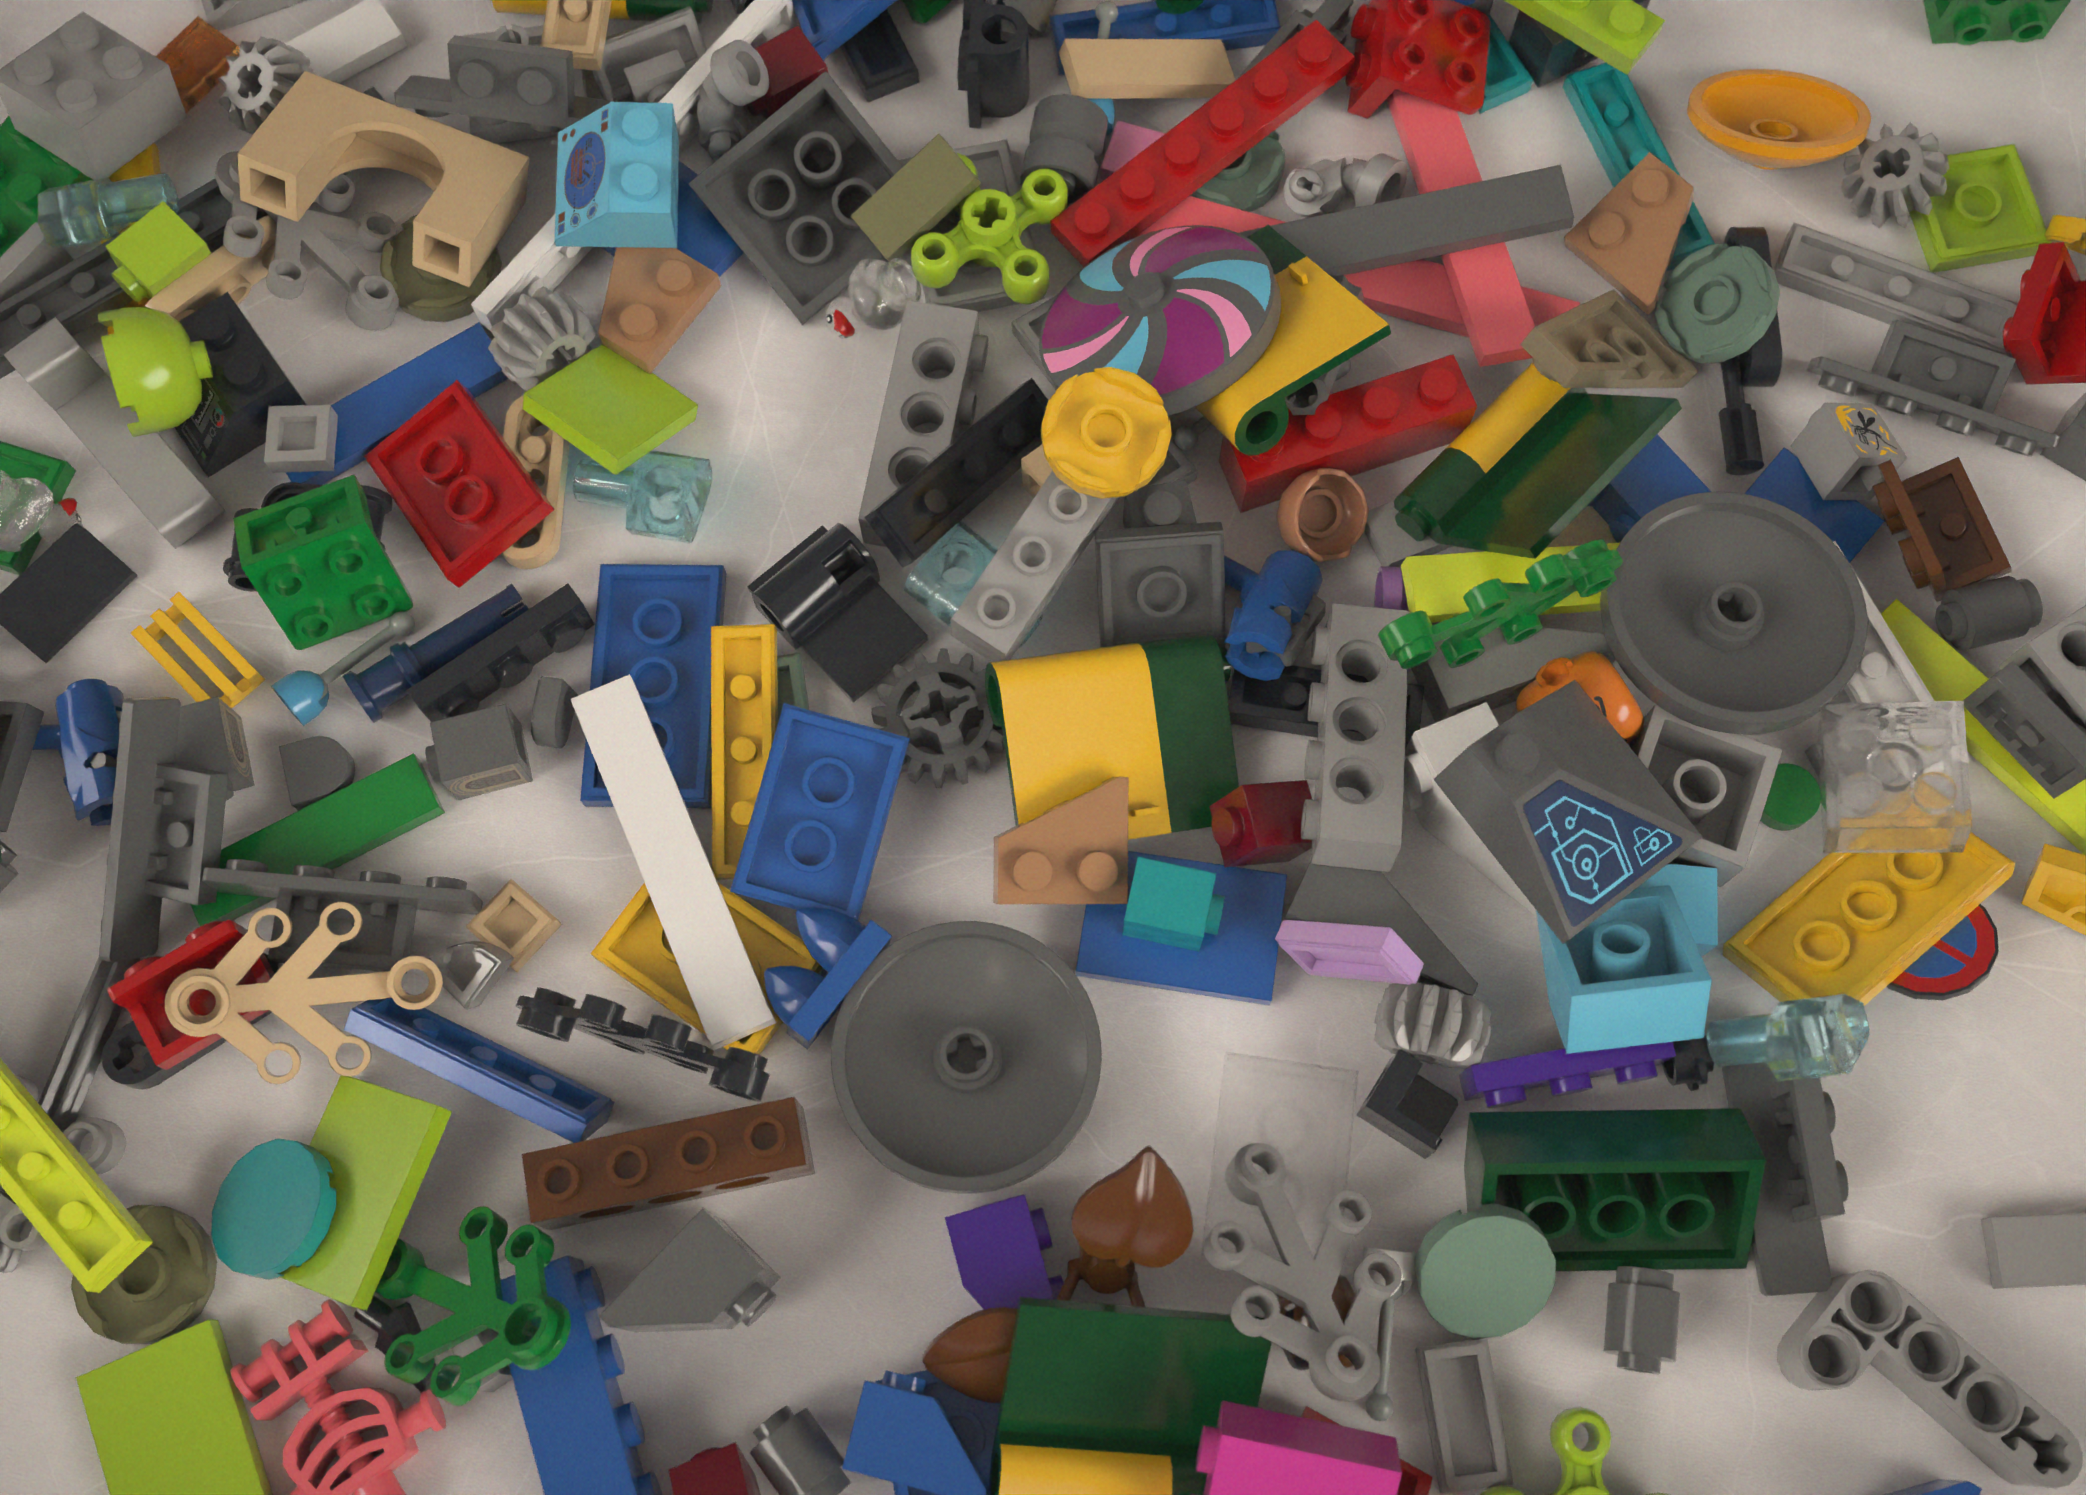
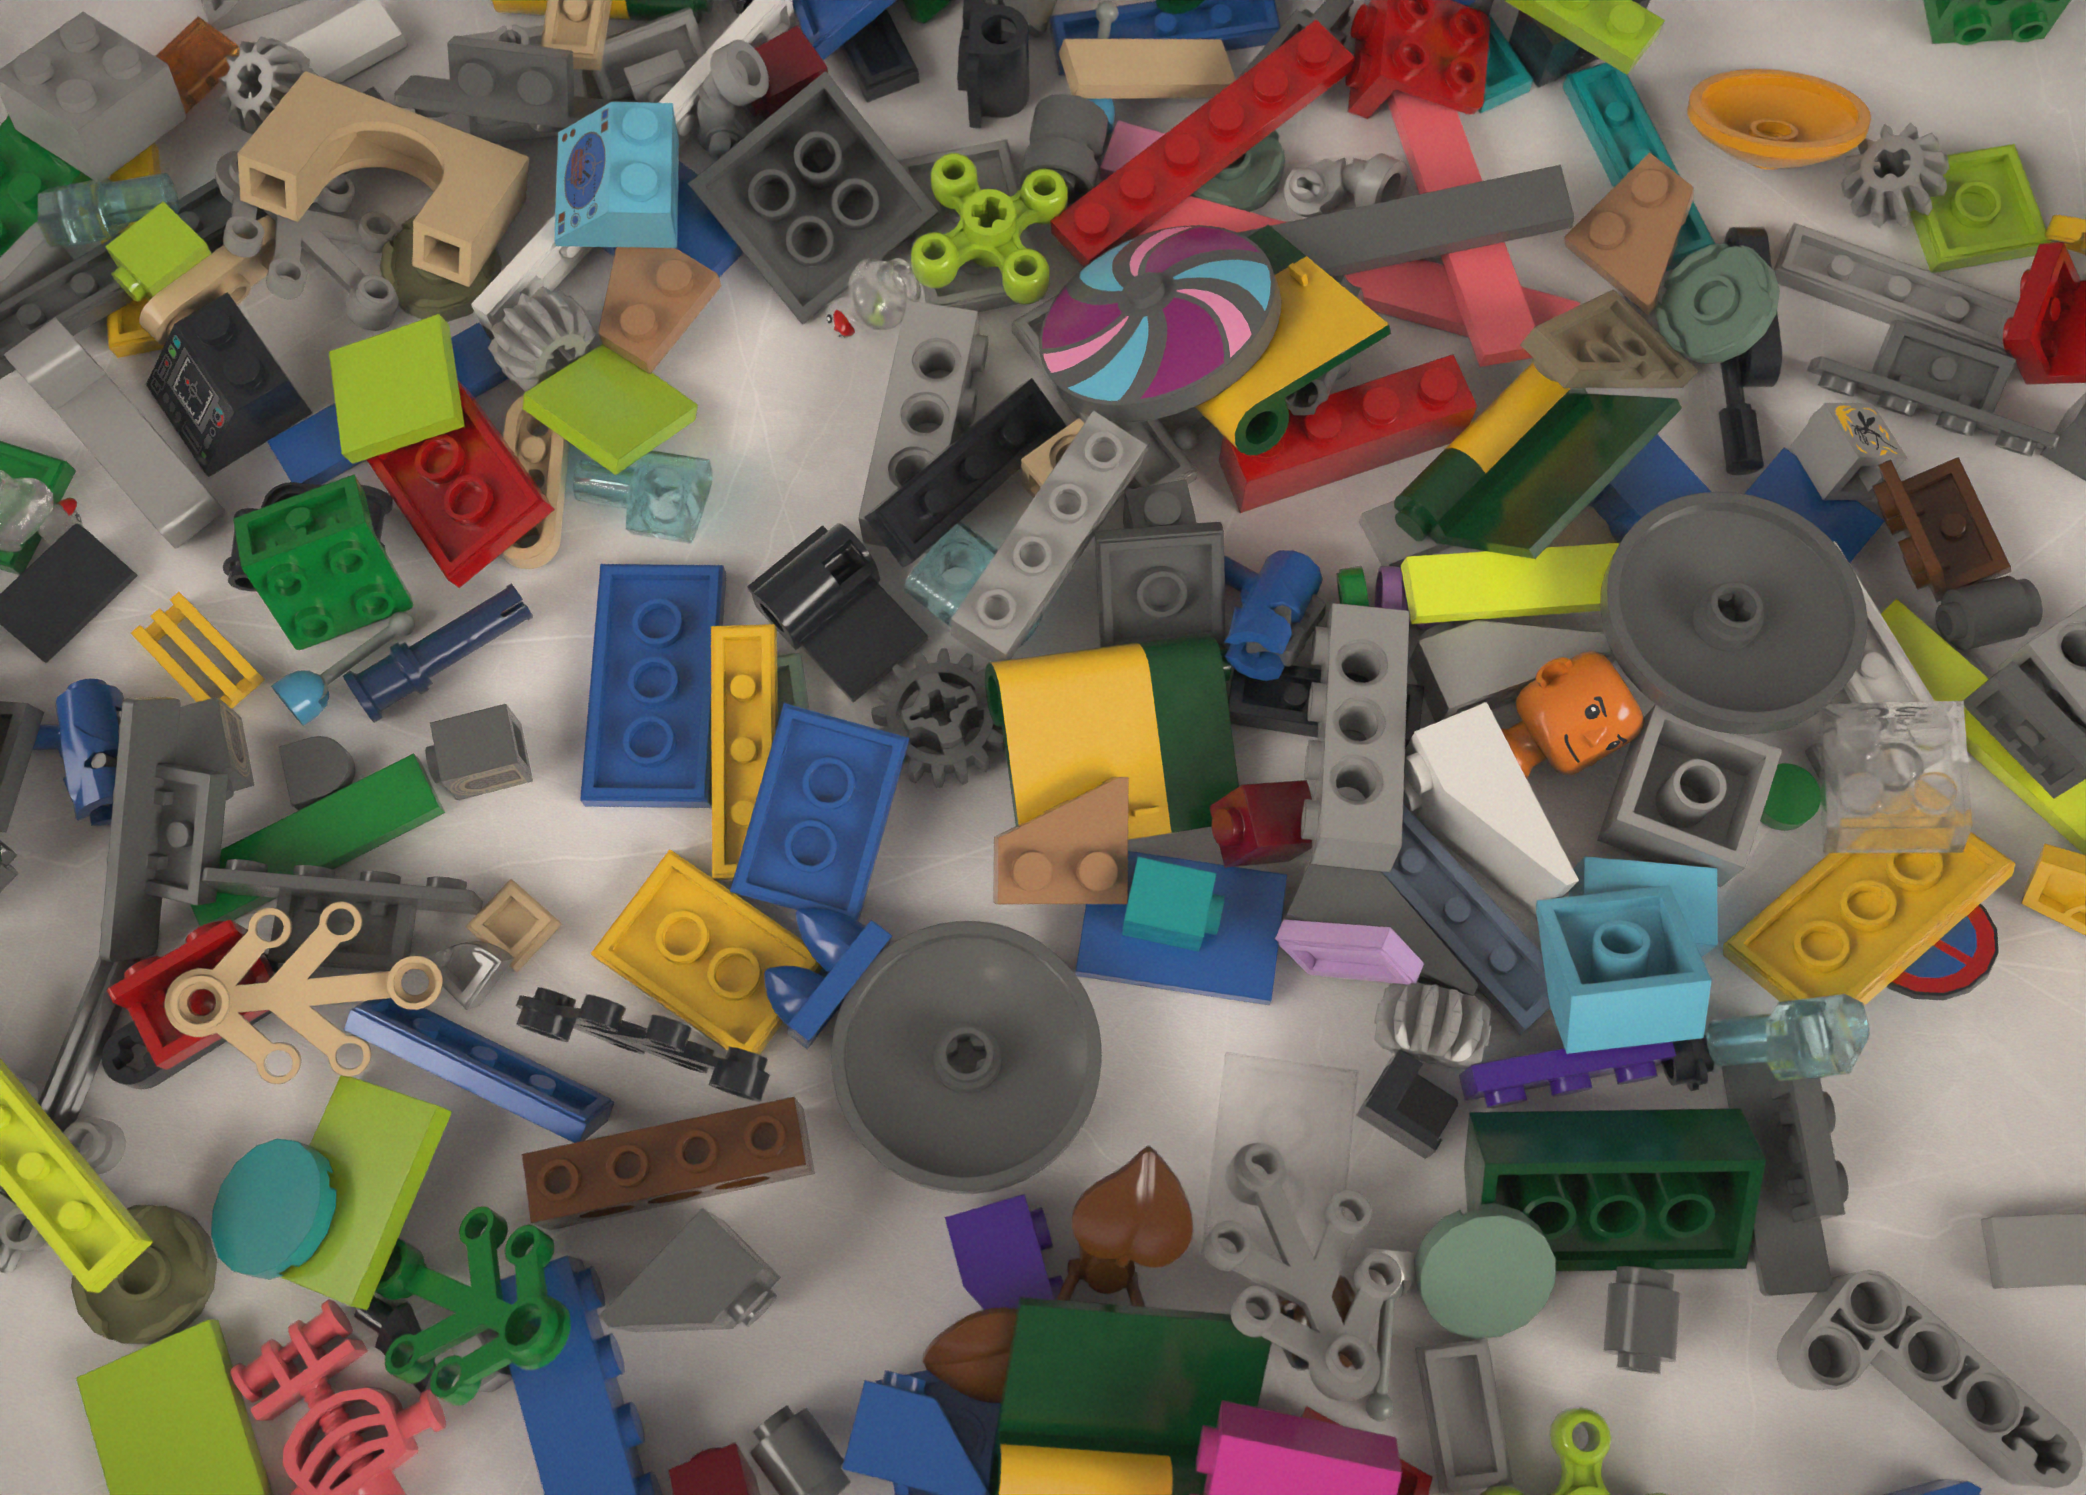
lime cylinder [98,307,213,437] -> none
light grey plate [264,404,338,473] -> none
black plate [407,583,595,722] -> none
dark grey tile [531,676,578,749] -> none
white tile [570,674,776,1050] -> none
olive tile [851,134,981,264] -> none
yellow tile [1041,367,1172,499] -> none
nougat hair [1276,468,1369,563] -> none
green plant [1378,539,1623,669] -> none
dark grey slope [1433,680,1702,944] -> none
none -> lime tile [329,314,465,464]
none -> green tile [1336,566,1369,607]
none -> sand blue plate [1381,804,1550,1034]

